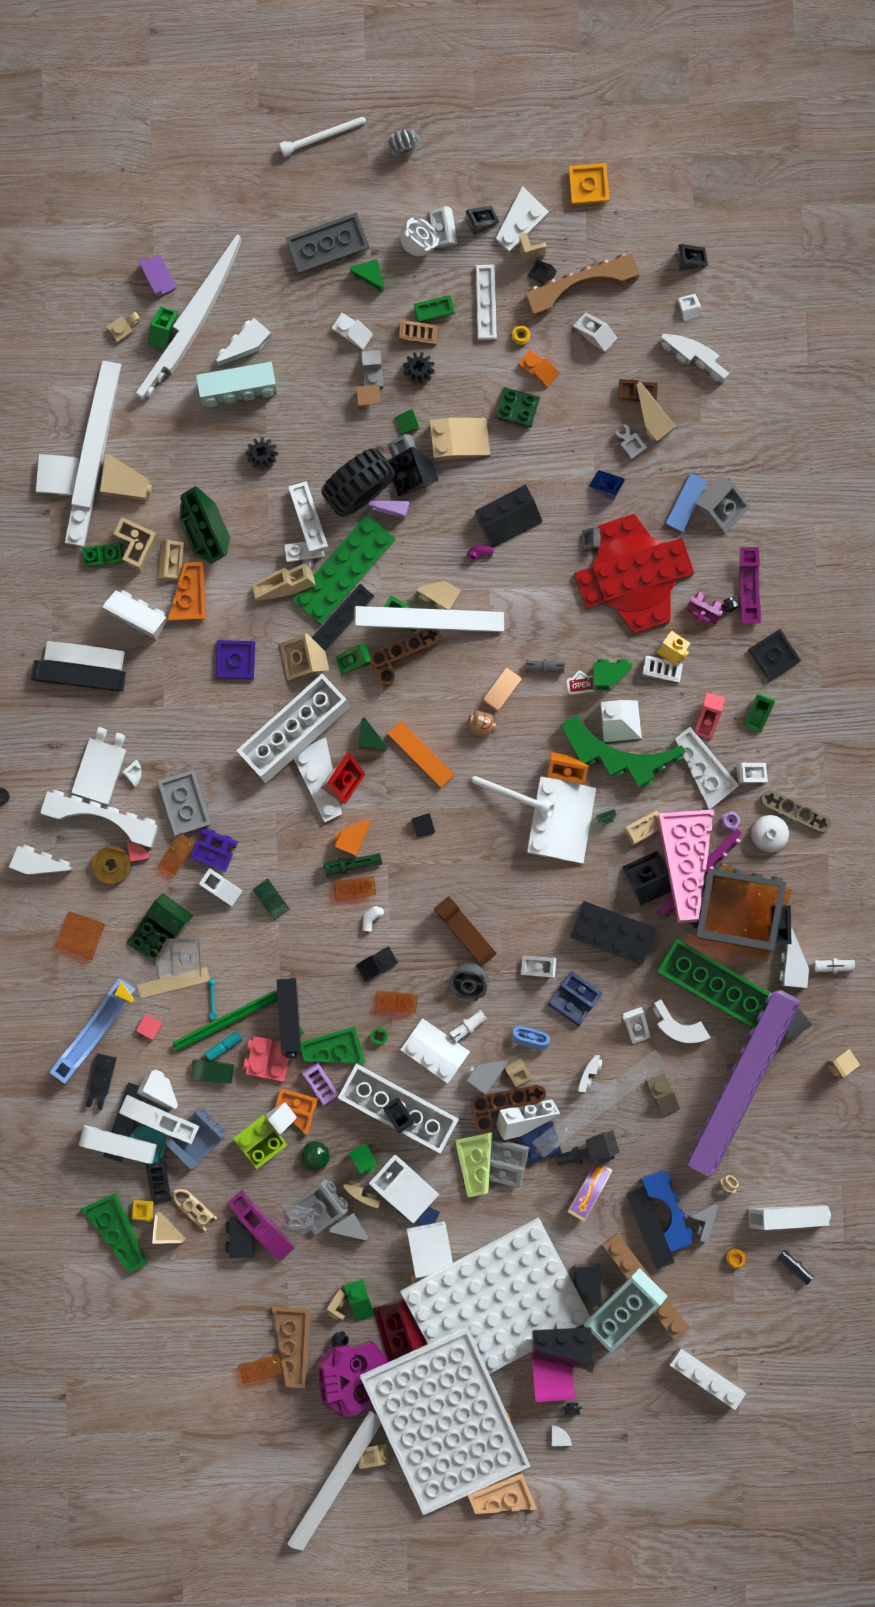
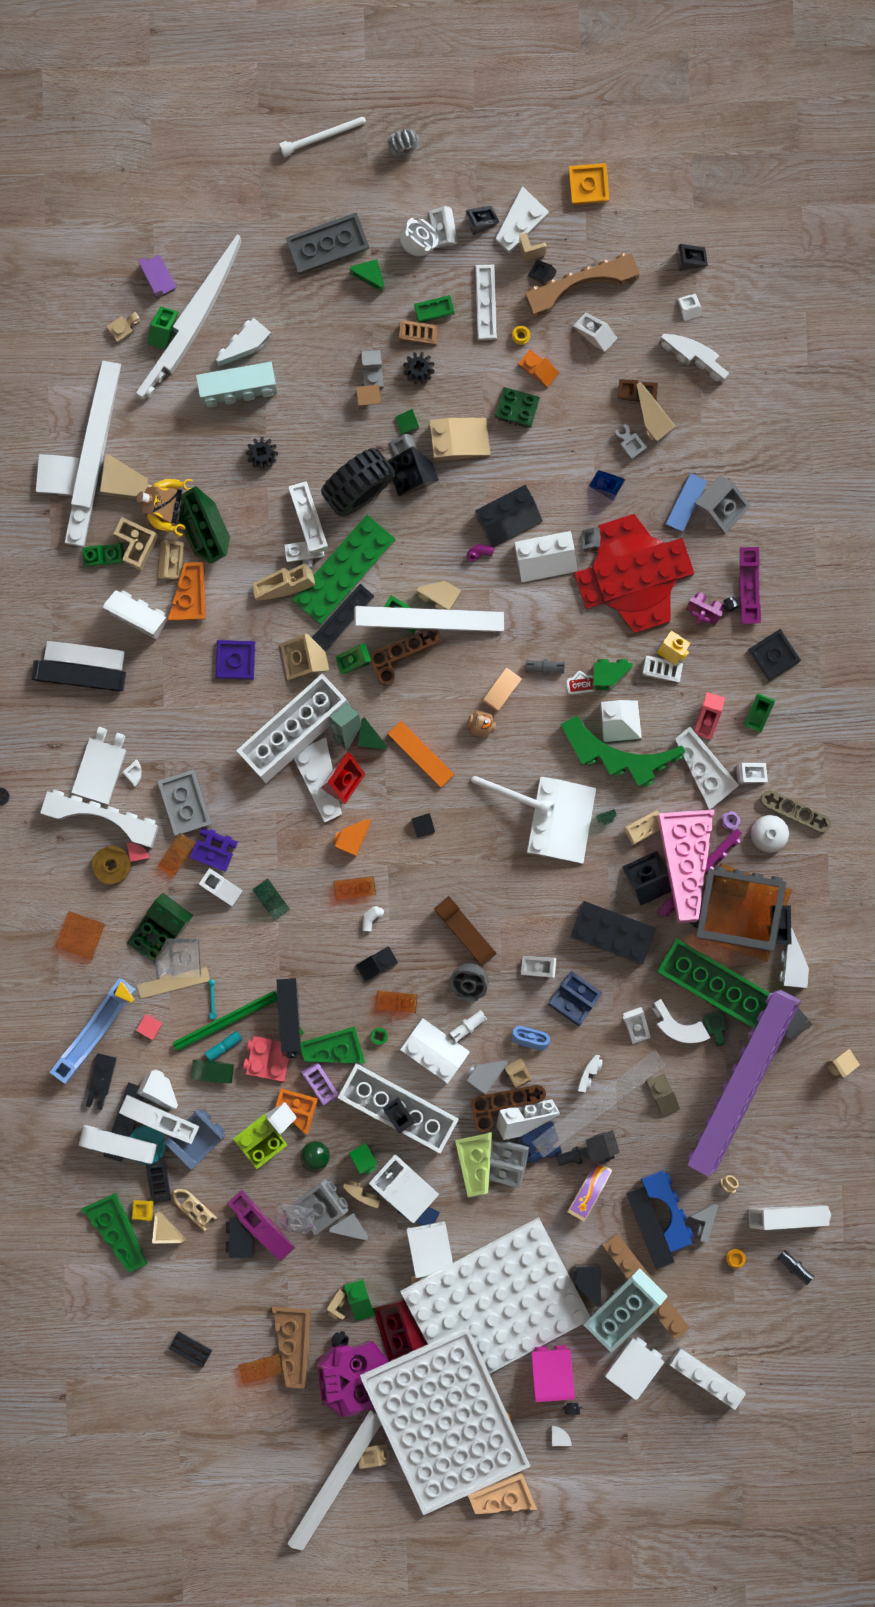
white slope [9,844,74,875] -> none
dark green pin [323,853,382,878] -> none
white slope [332,313,374,350] -> none
lavender slope [369,501,410,519] -> none
black wedge [531,1327,594,1373] -> none
orange slope [547,752,589,785] -> none
white pin [815,958,855,974] -> none
none -> torso [137,479,194,537]
none -> black tile [169,1331,212,1368]
none -> sand green slope [329,704,361,750]
none -> white slope [514,531,577,583]
none -> white brick [604,1336,664,1400]
none -> dark green plate [703,1011,727,1047]

